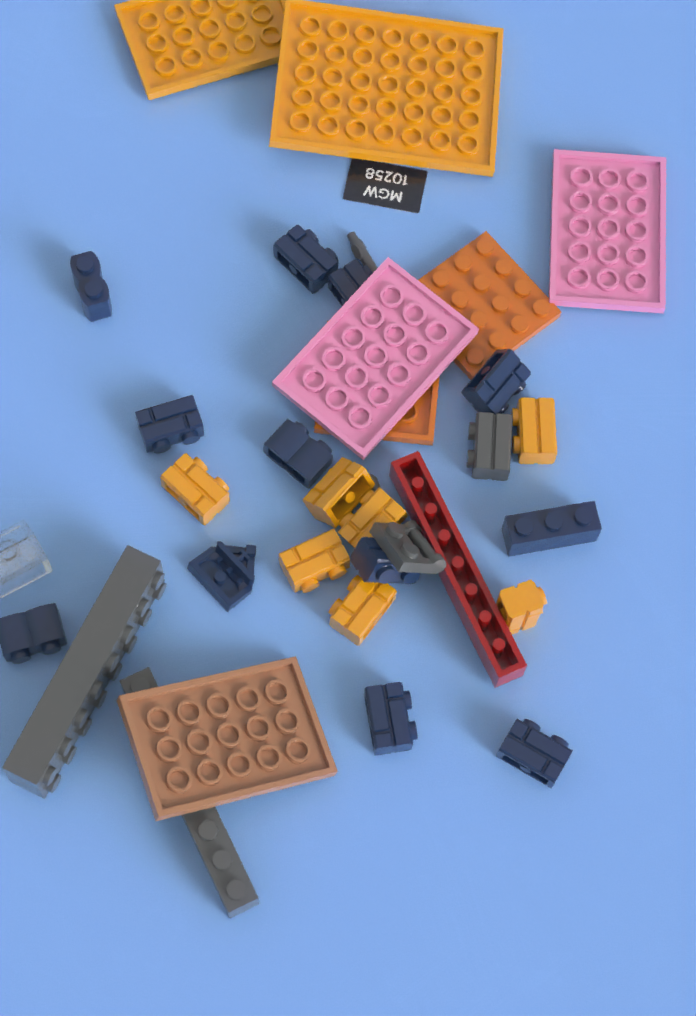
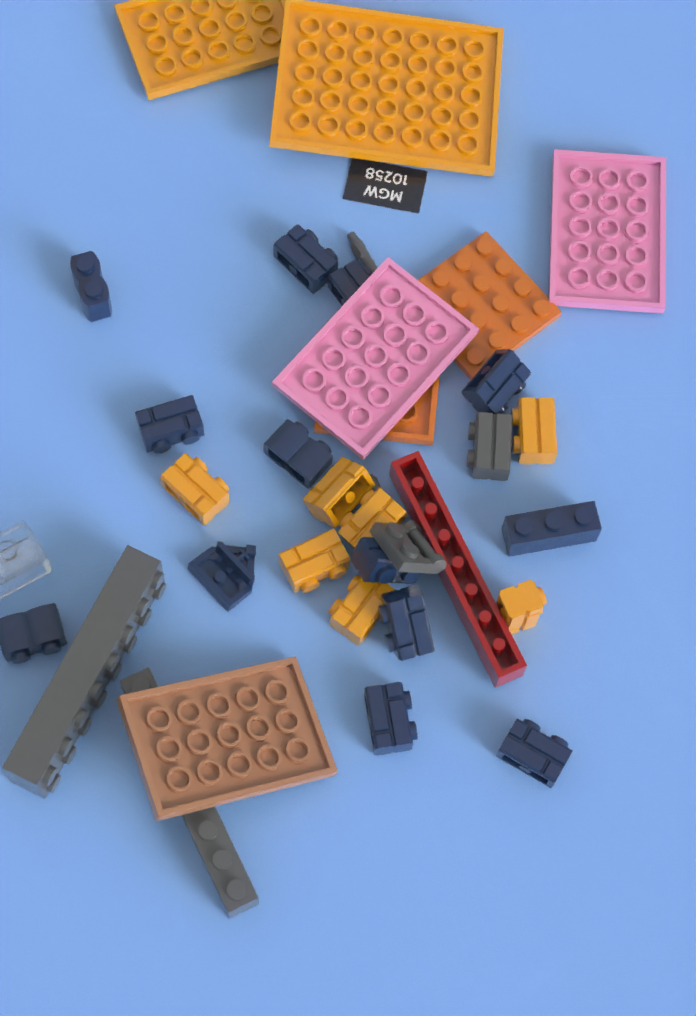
none -> dark blue brick [378,585,435,661]

